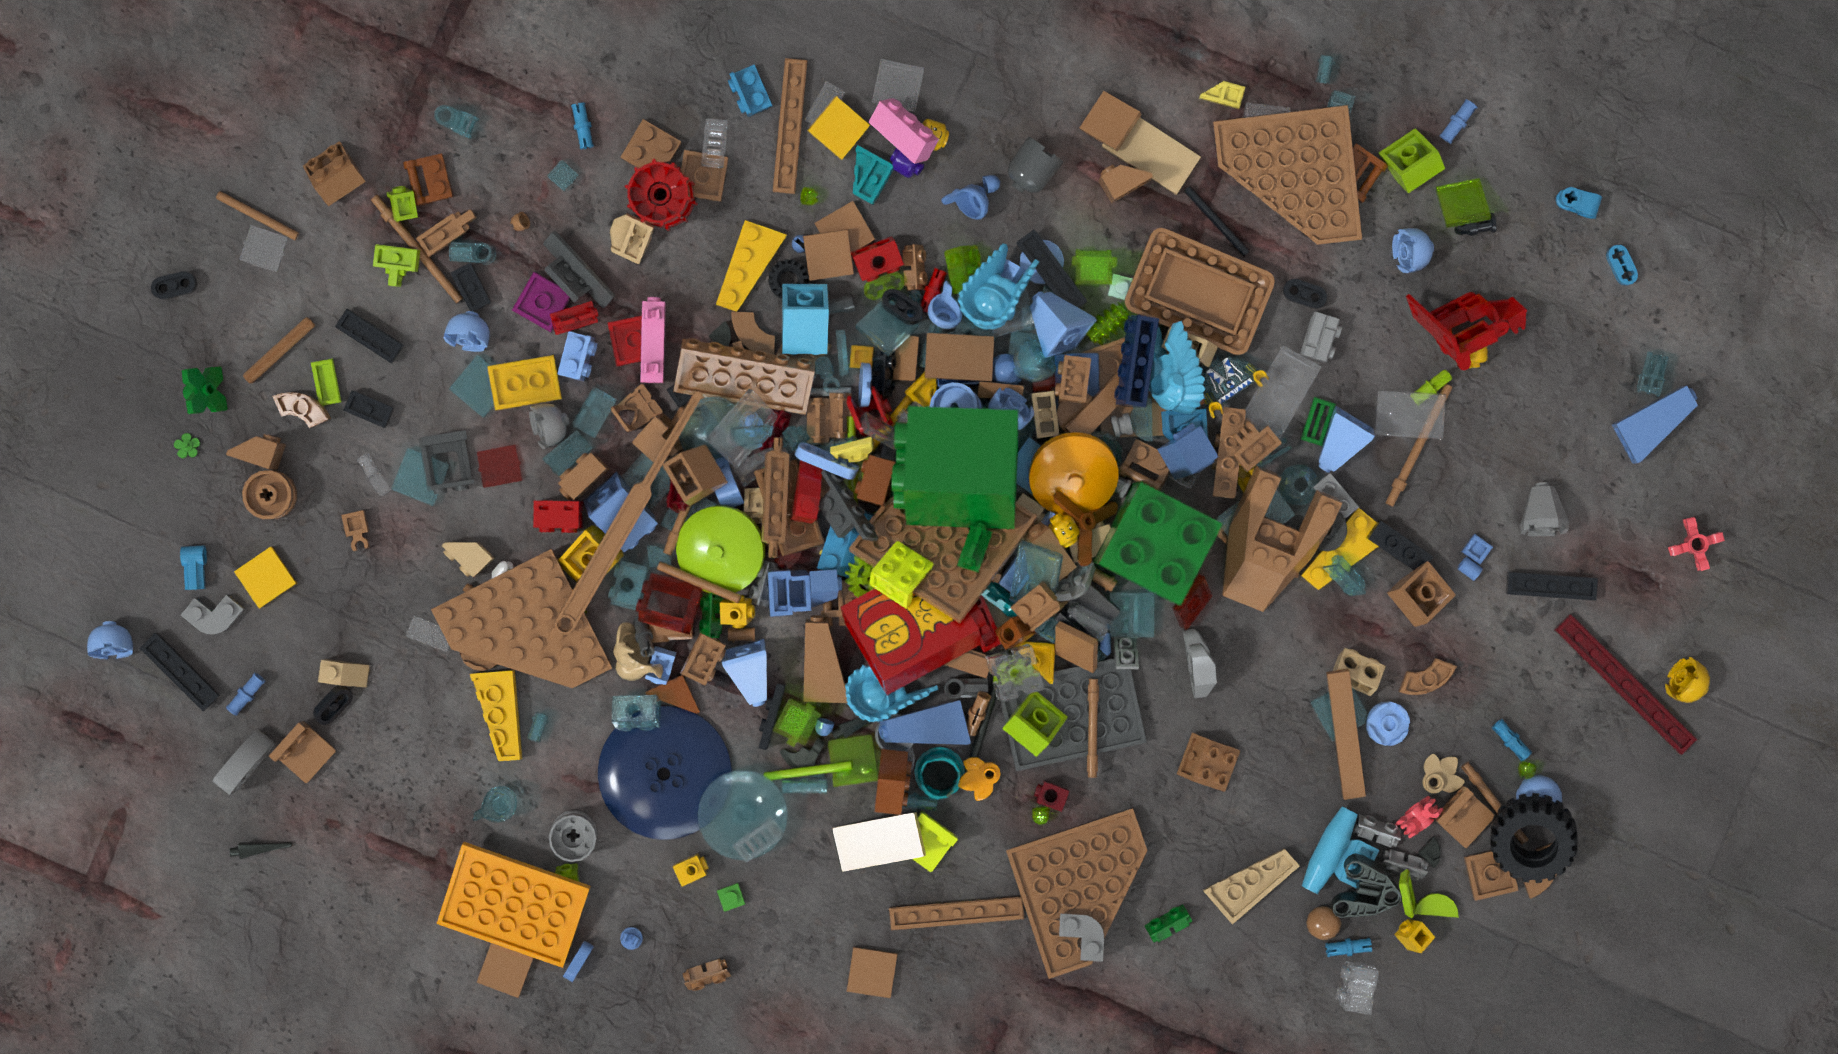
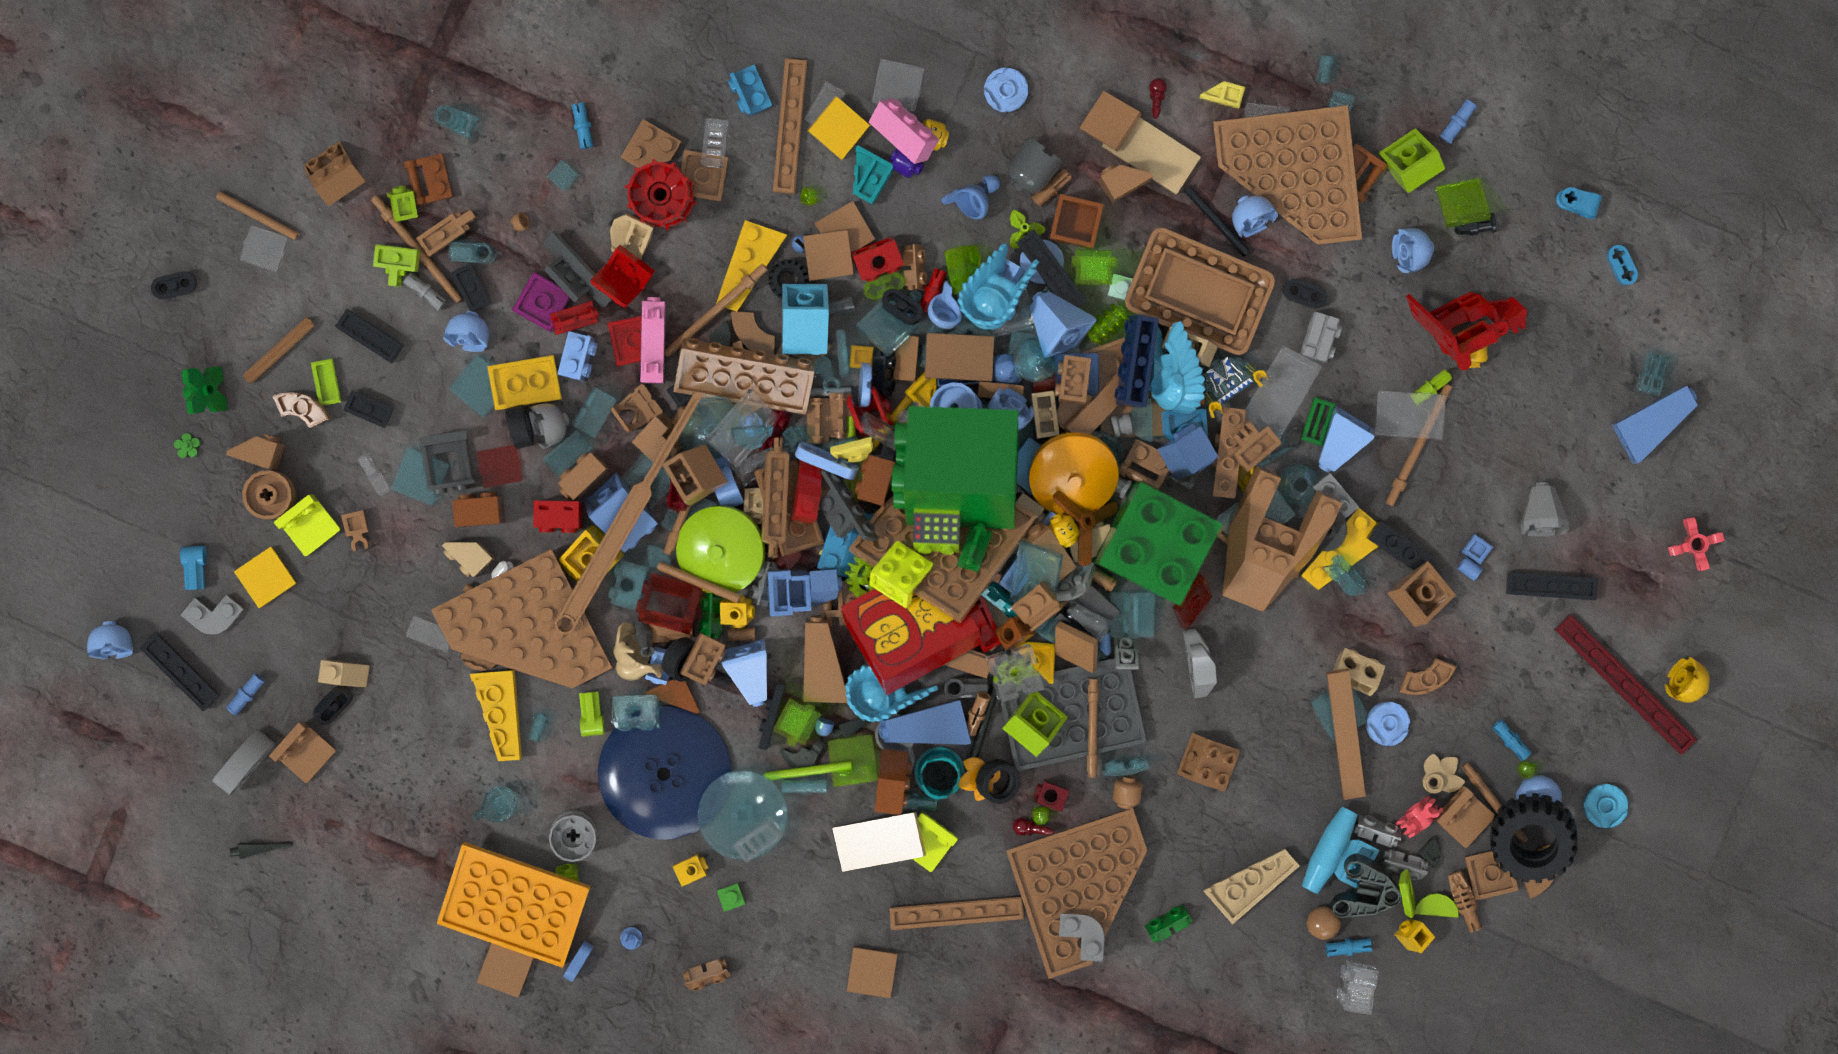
none -> neon yellow bracket [274,494,341,556]
none -> light grey pin [403,272,447,311]
none -> dark orange piece [452,492,505,527]
none -> black tyre [505,405,534,449]
none -> lime piece [579,691,605,737]
none -> red bracket [590,245,656,308]
none -> black tyre [662,637,695,682]
none -> medium nougat bar [665,263,768,358]
none -> slope [913,509,961,555]
none -> black tyre [976,759,1021,804]
none -> light blue tile [984,68,1028,112]
none -> lime plant [1010,210,1046,249]
none -> dark red bar [1013,818,1054,836]
none -> medium nougat axle [1031,169,1072,208]
none -> dark orange piece [1049,194,1104,250]
none -> clear light blue slope [1101,757,1150,776]
none -> medium nougat head [1112,774,1143,809]
none -> dark red bar [1149,78,1167,119]
none -> light blue cylinder [1232,195,1278,237]
none -> medium nougat hinge [1448,870,1483,933]
none -> medium azure tile [1583,783,1628,828]

